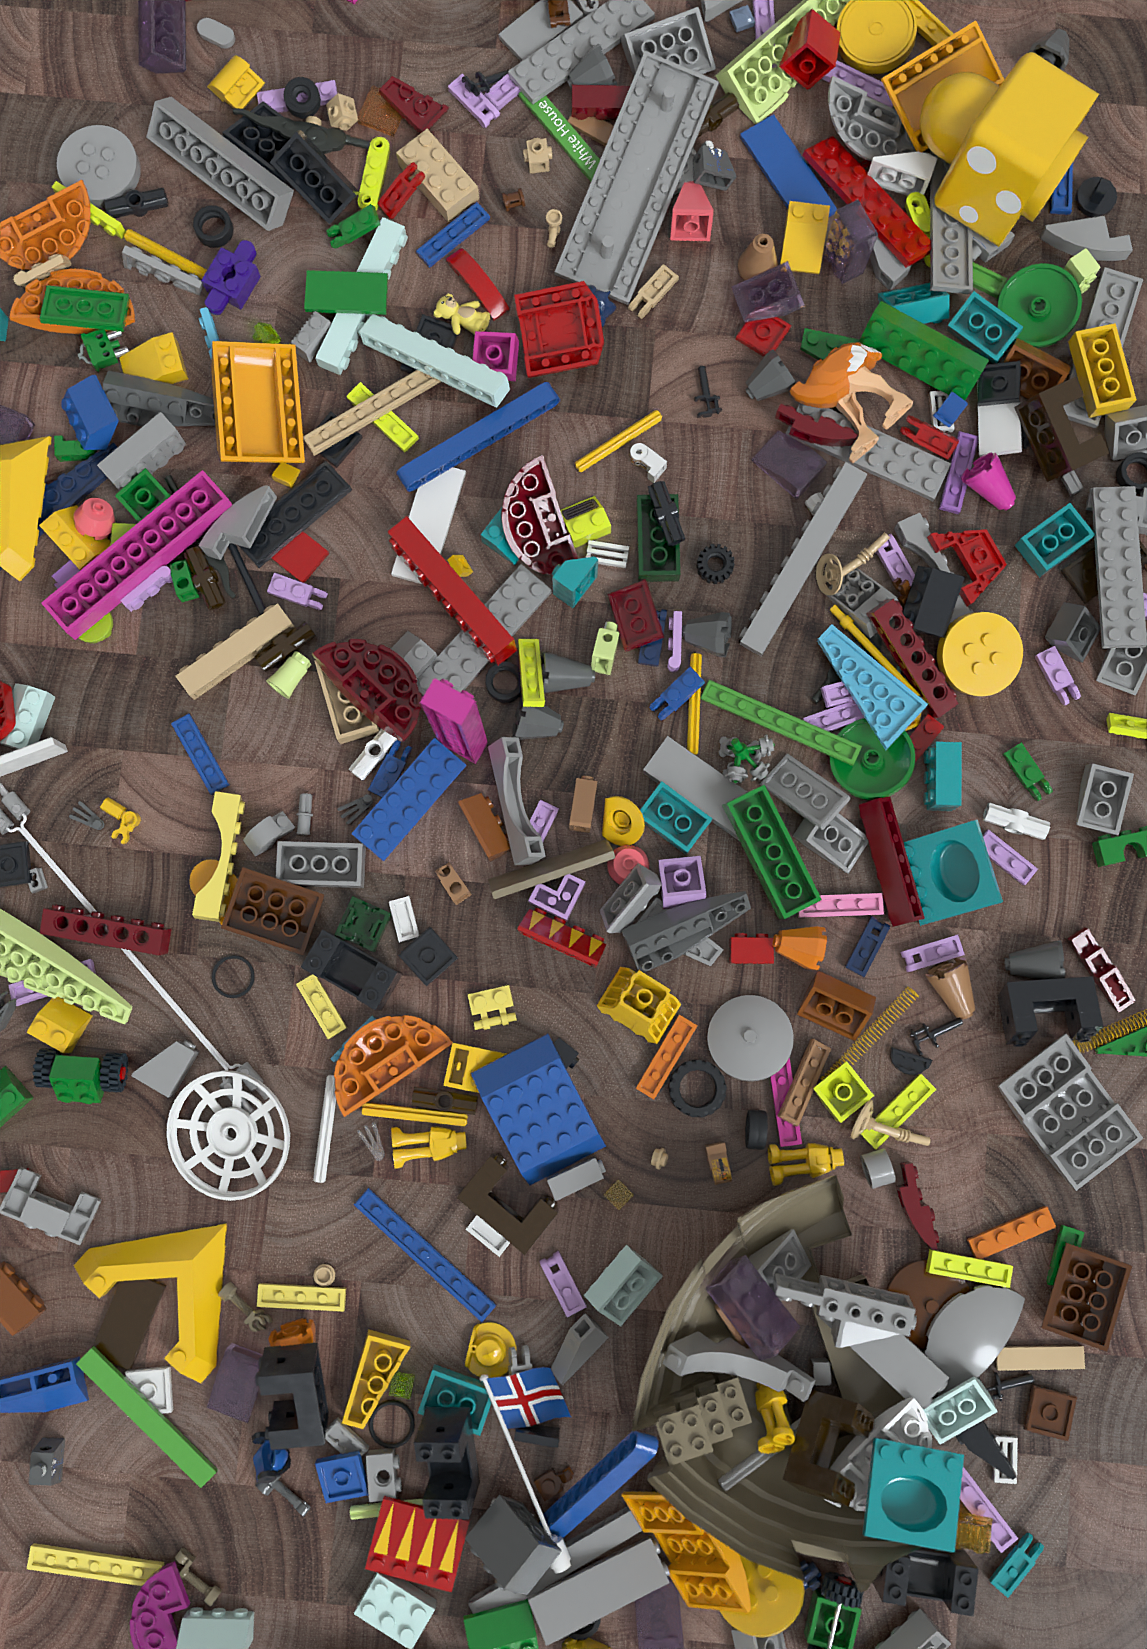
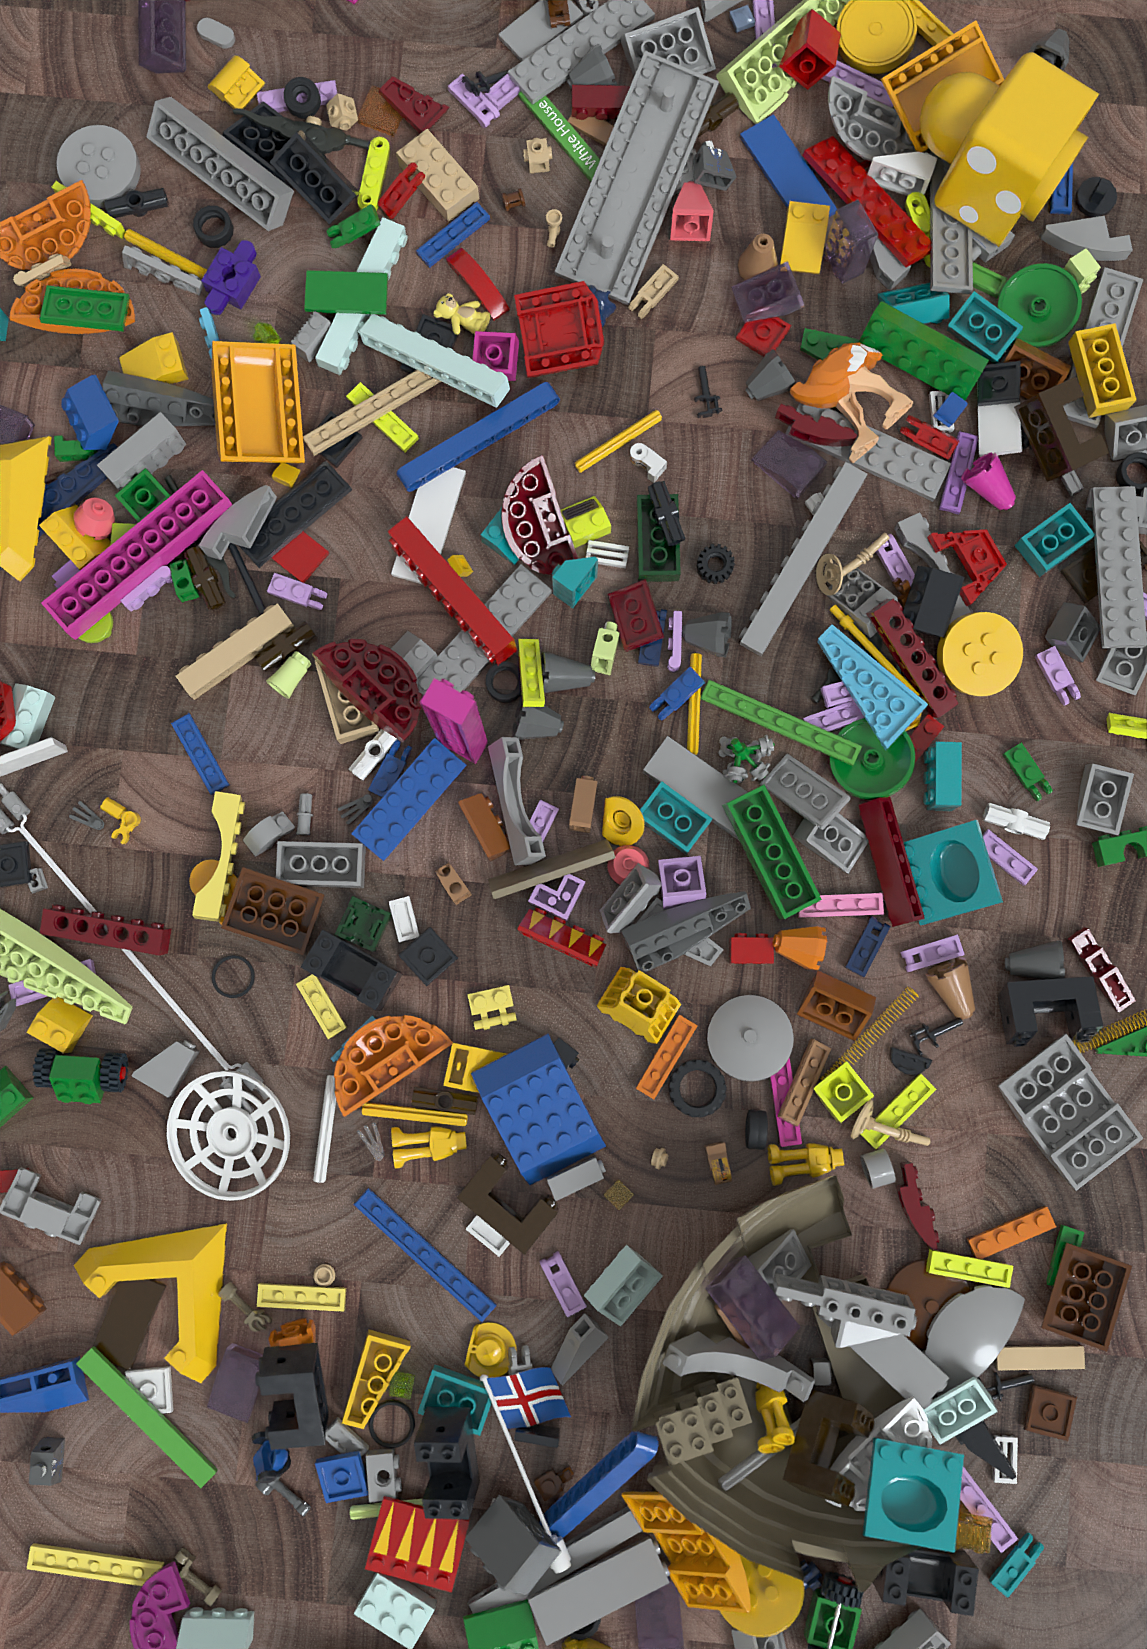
green piece [78,329,129,372] -> none

